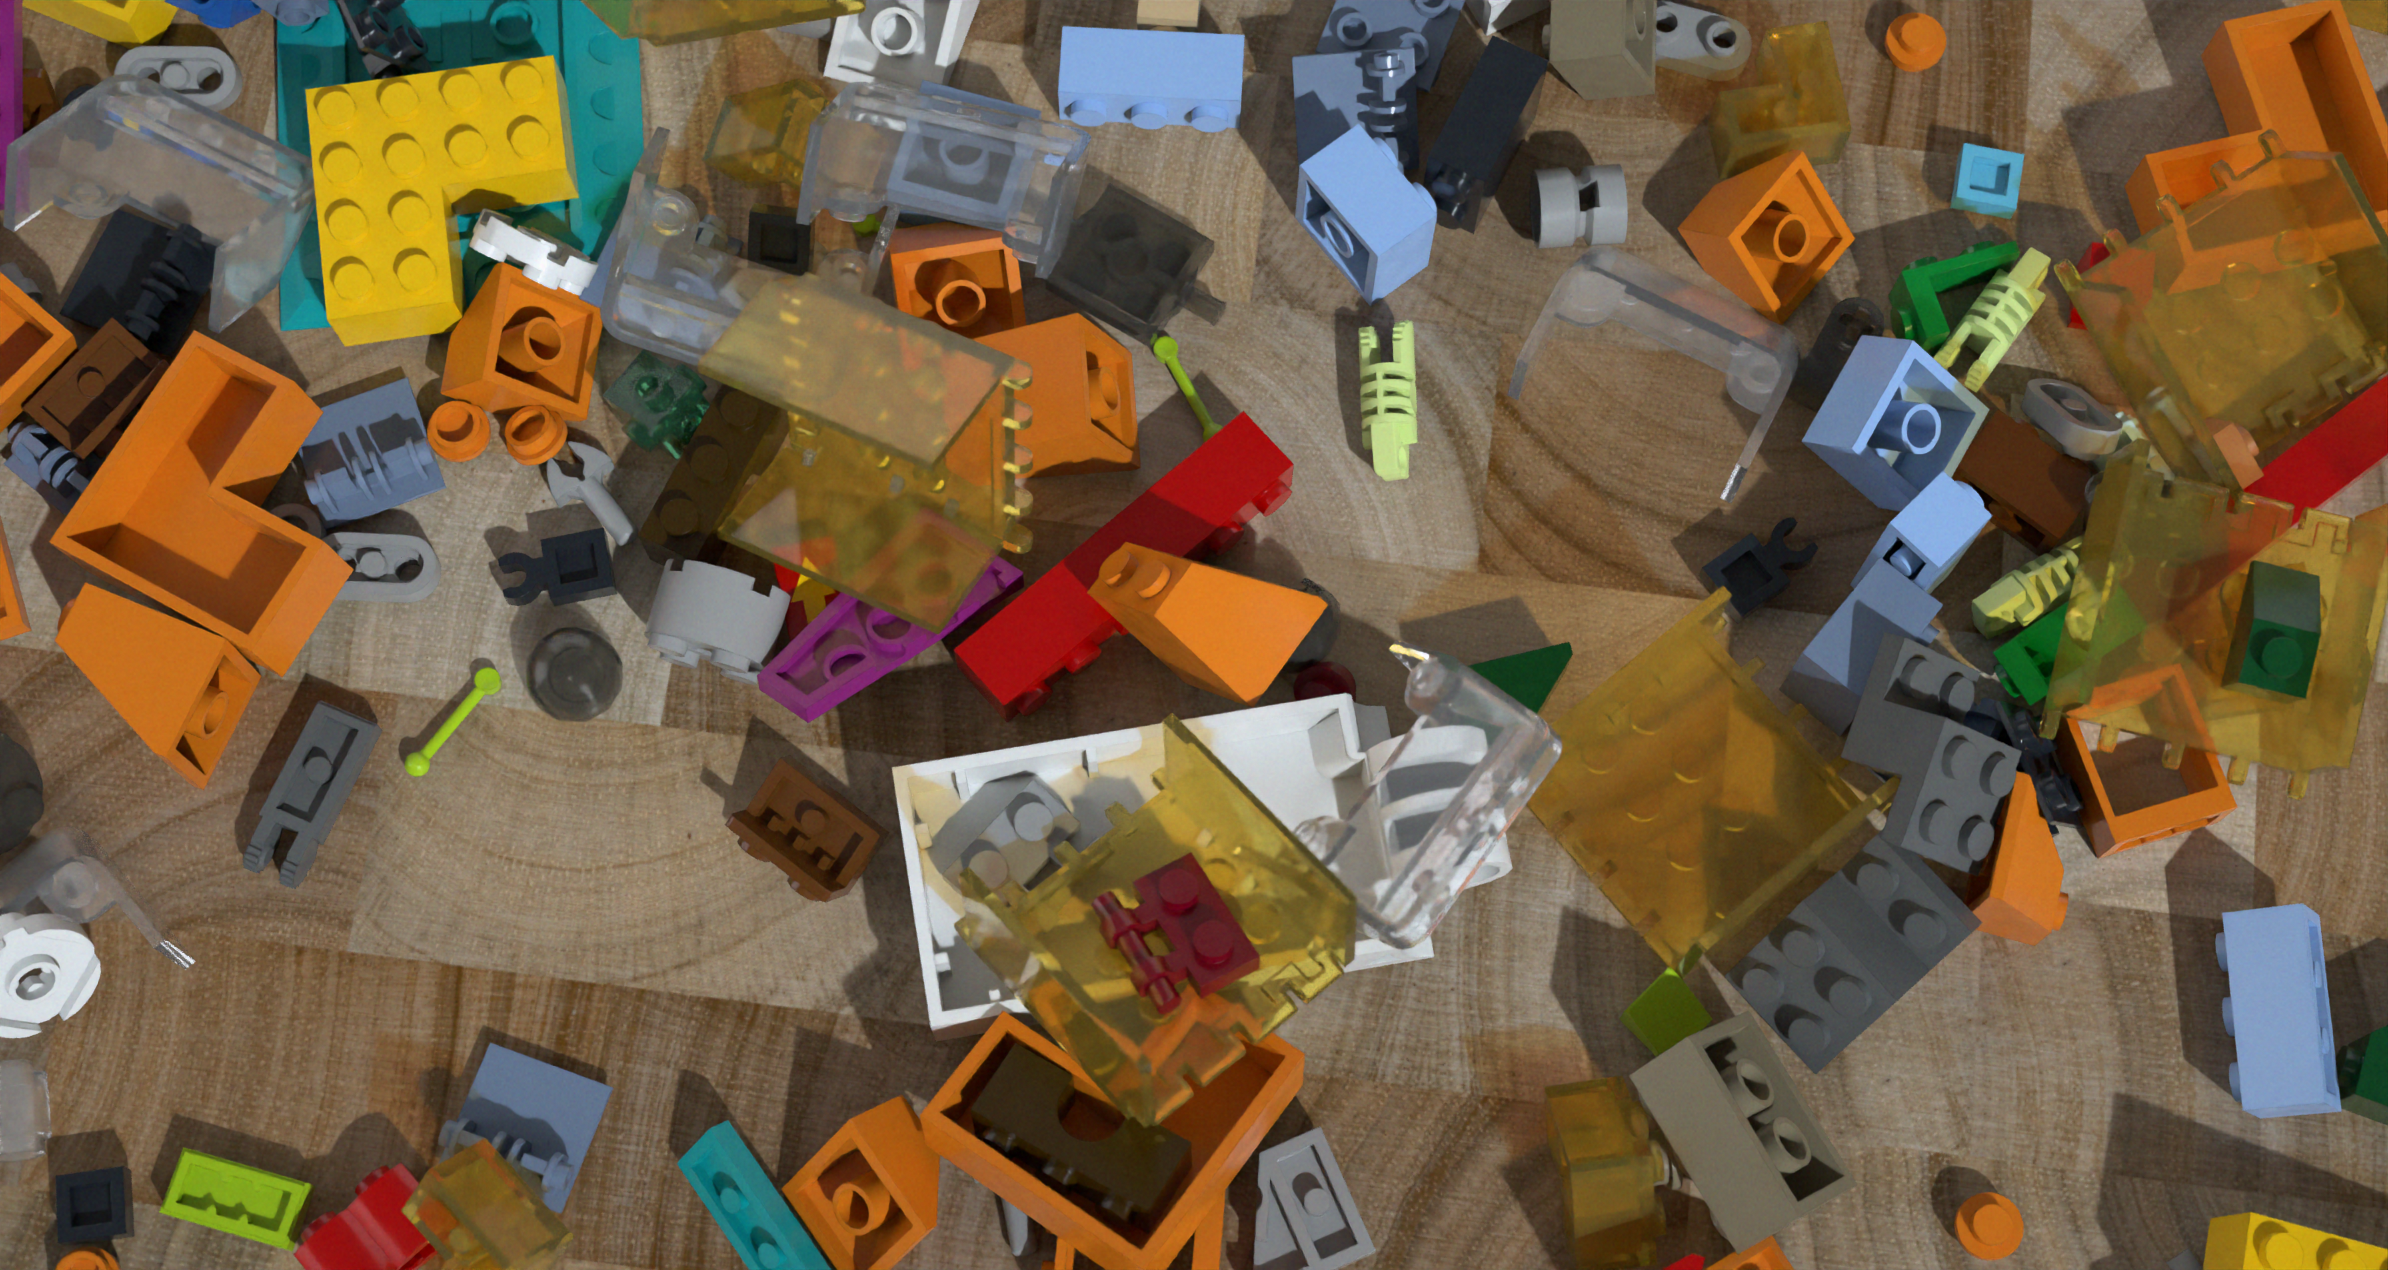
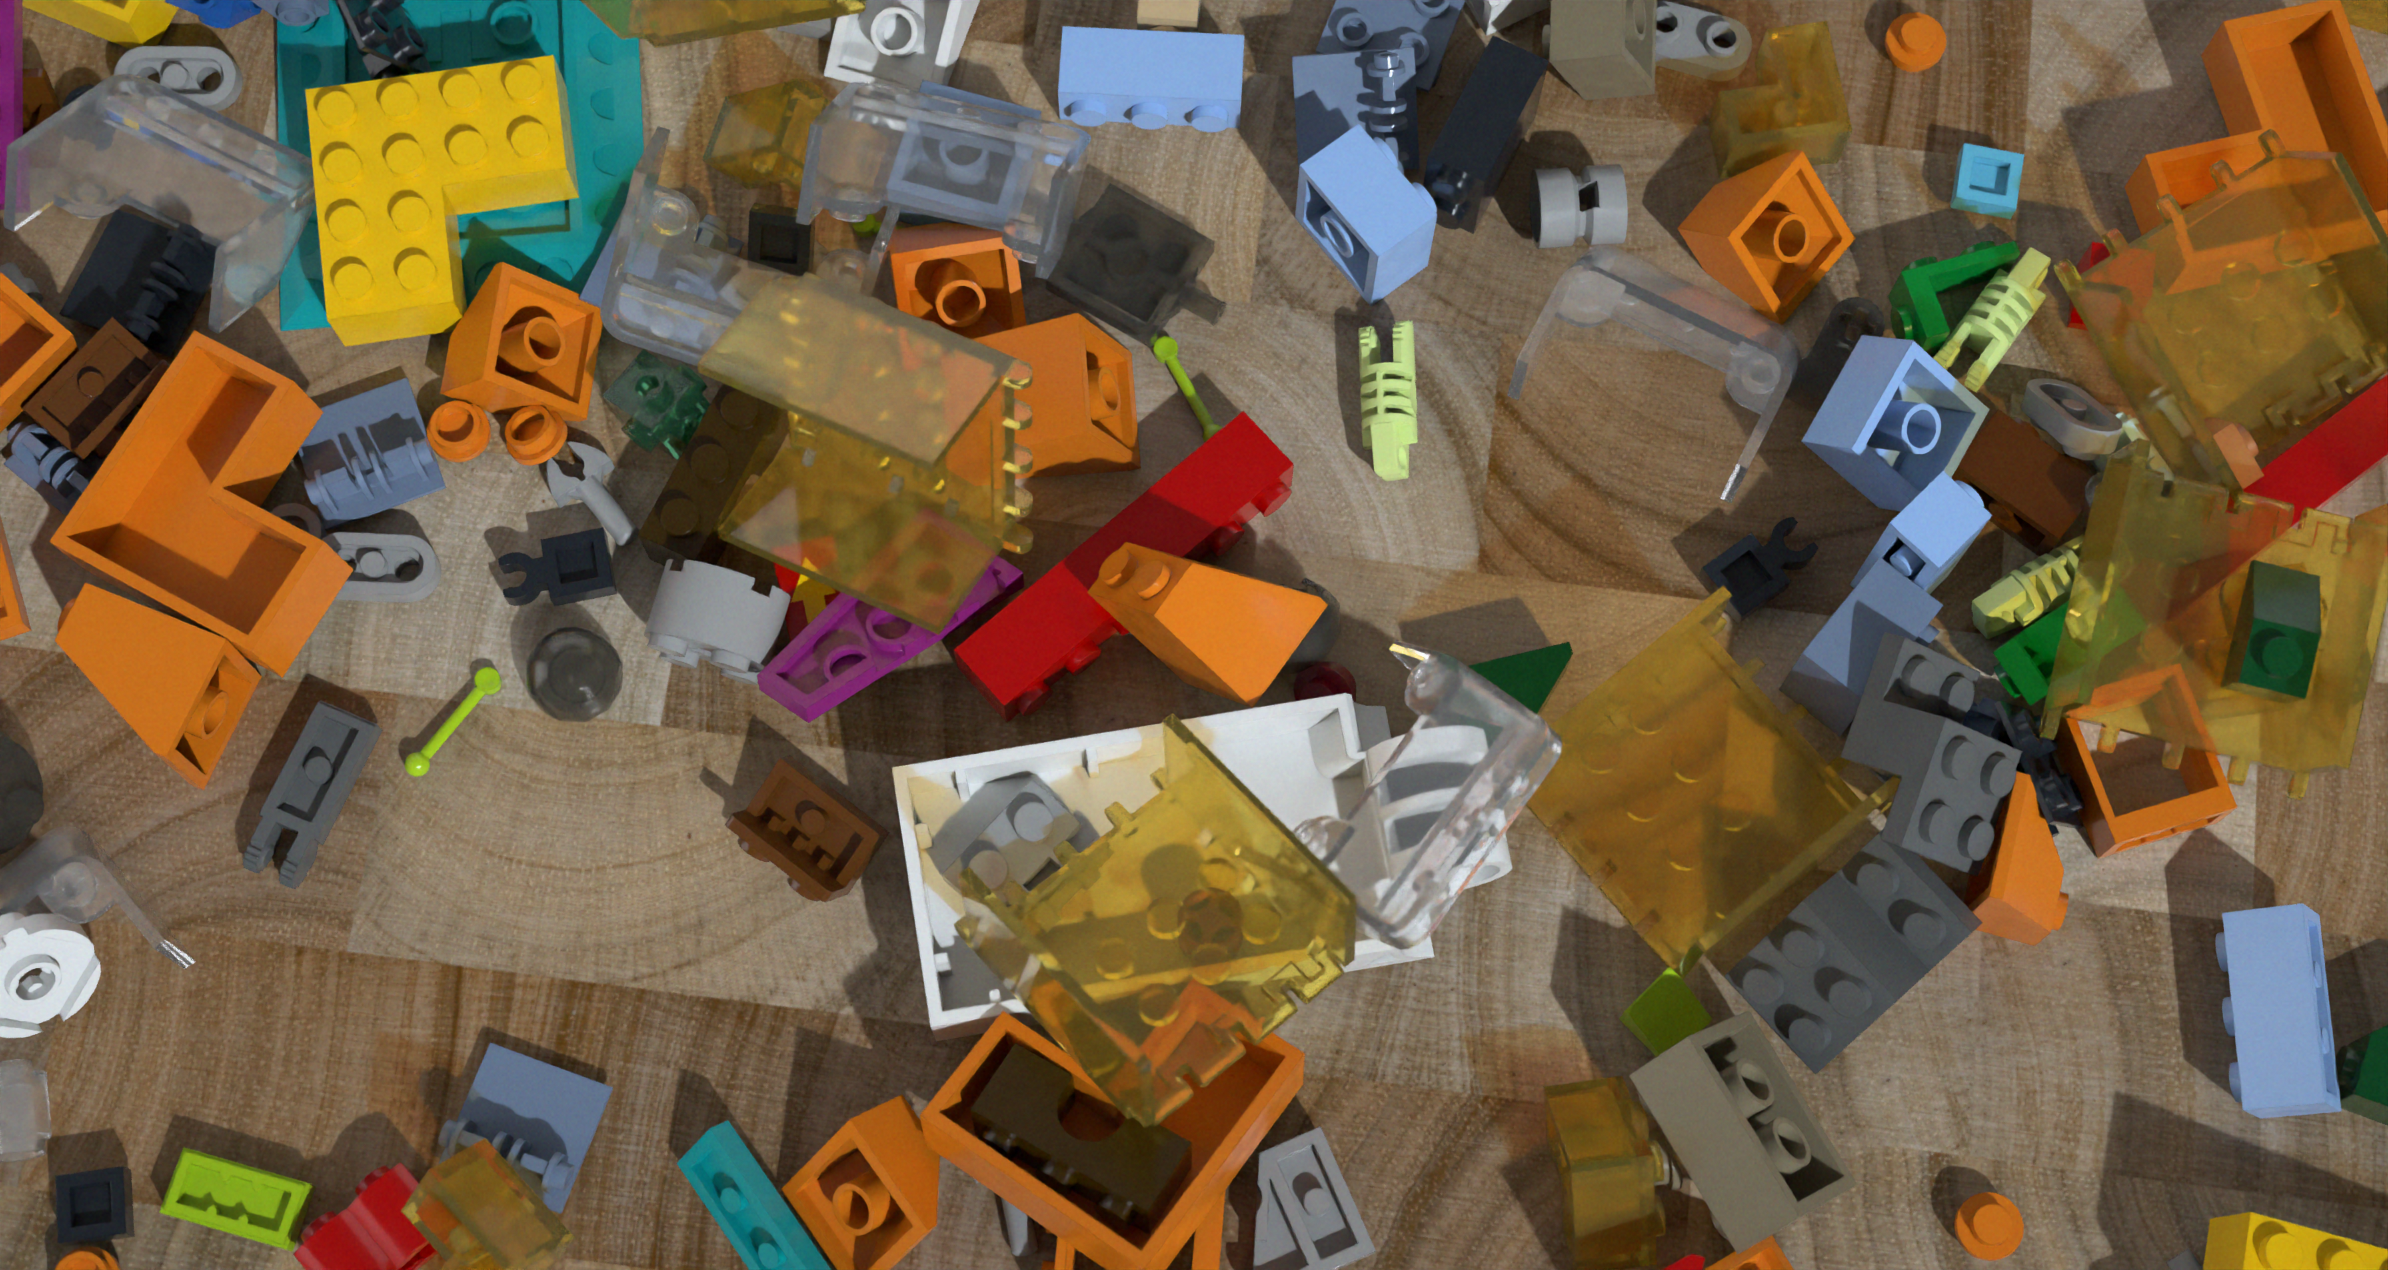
white plate [469,208,599,296] -> none
dark red plate [1091,852,1260,1015] -> none

